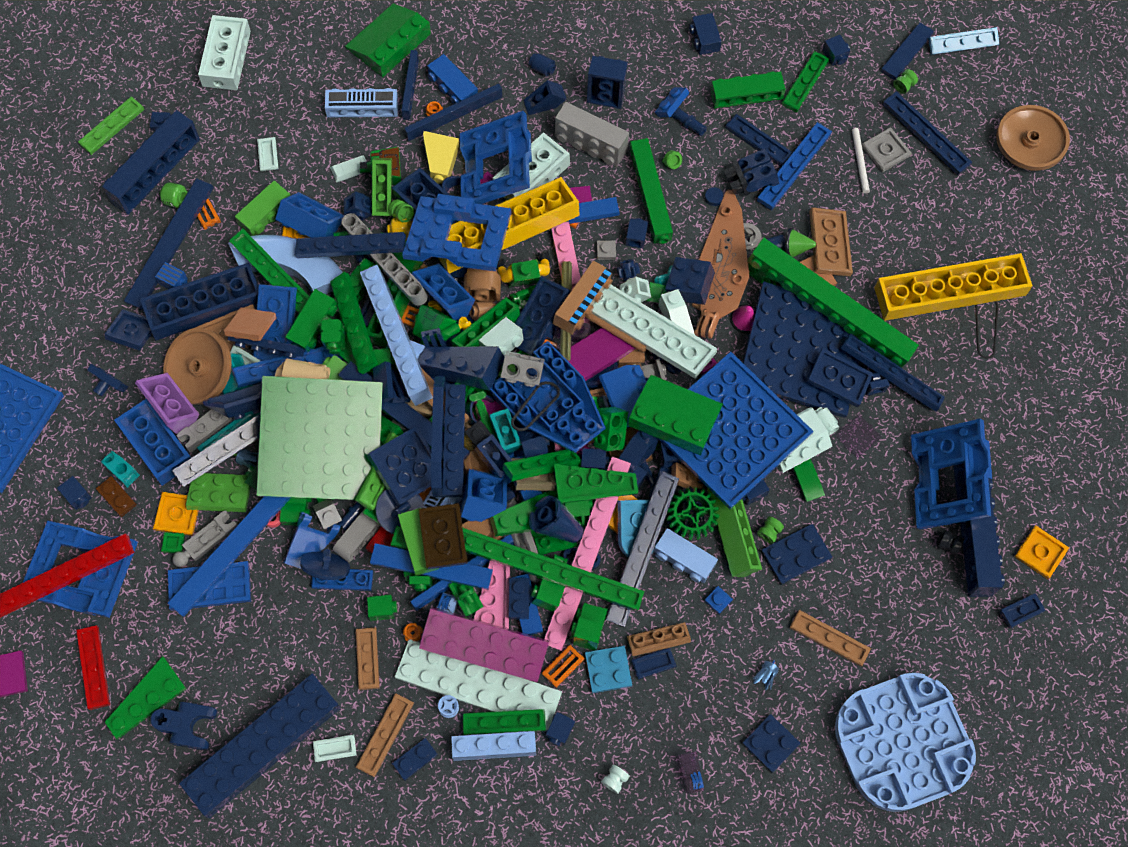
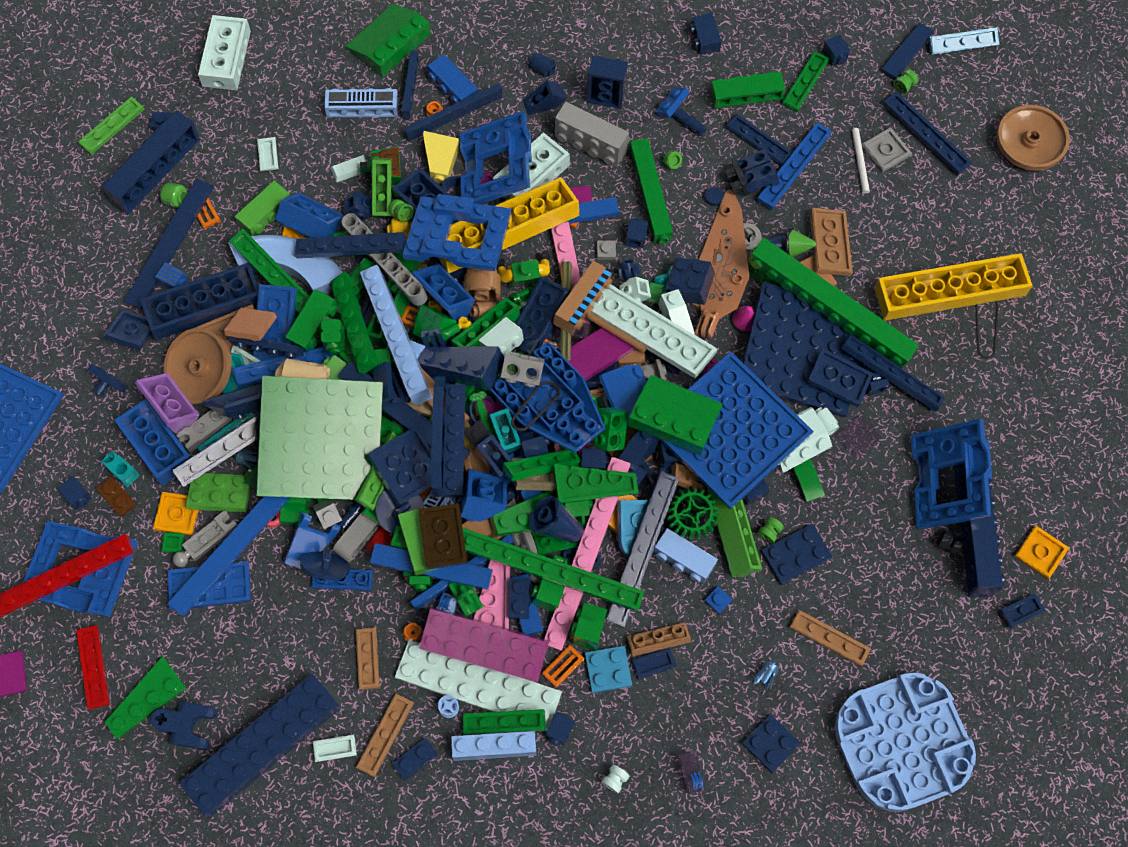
green brick [367,595,398,621] -> none

